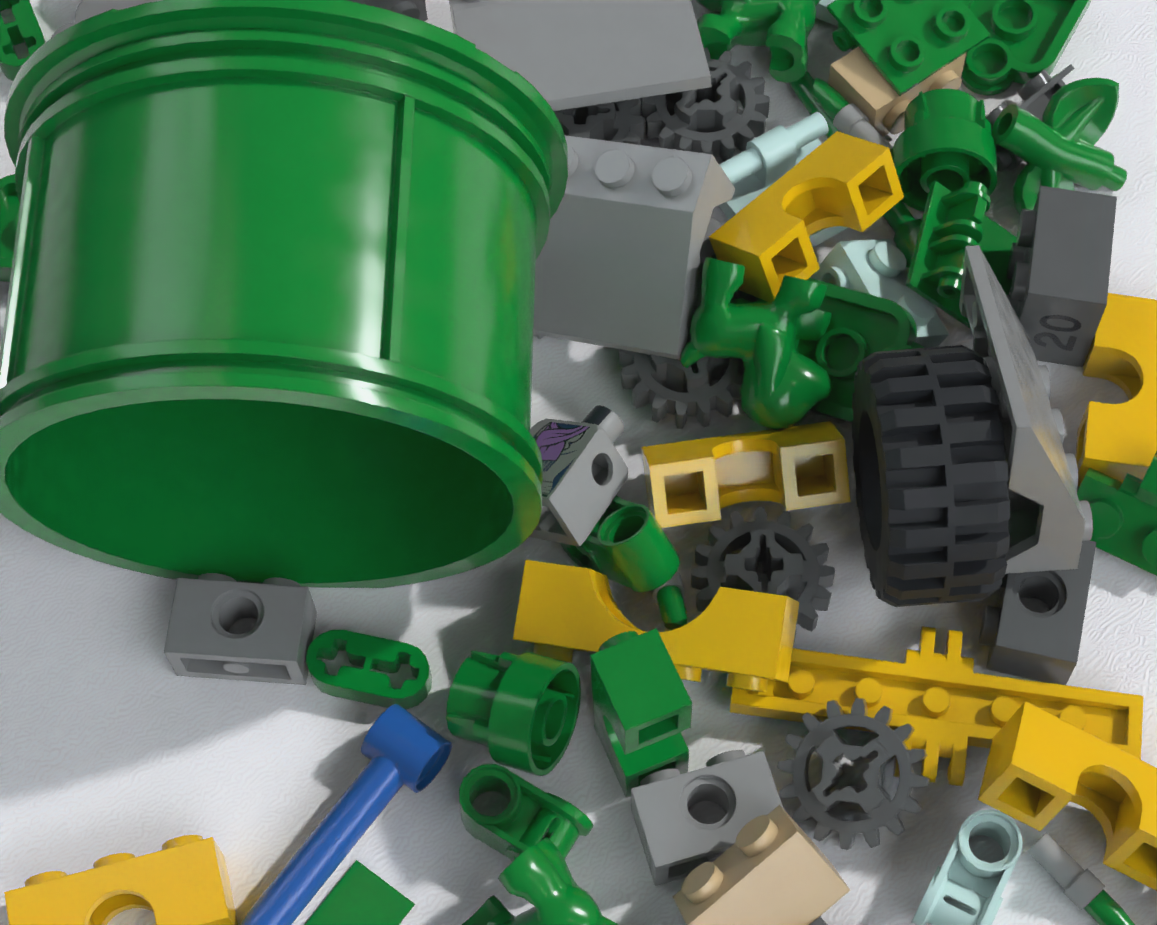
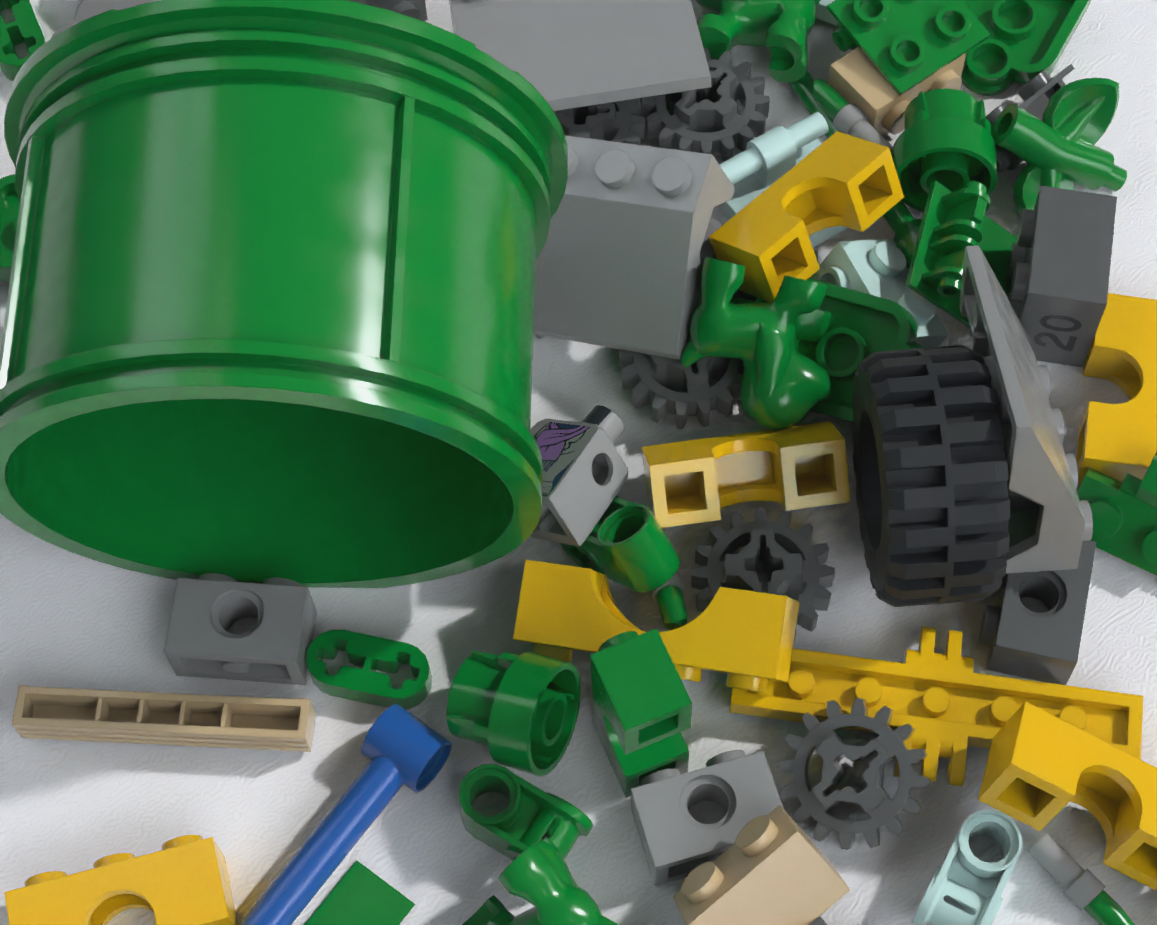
none -> tan piece [12,685,316,752]

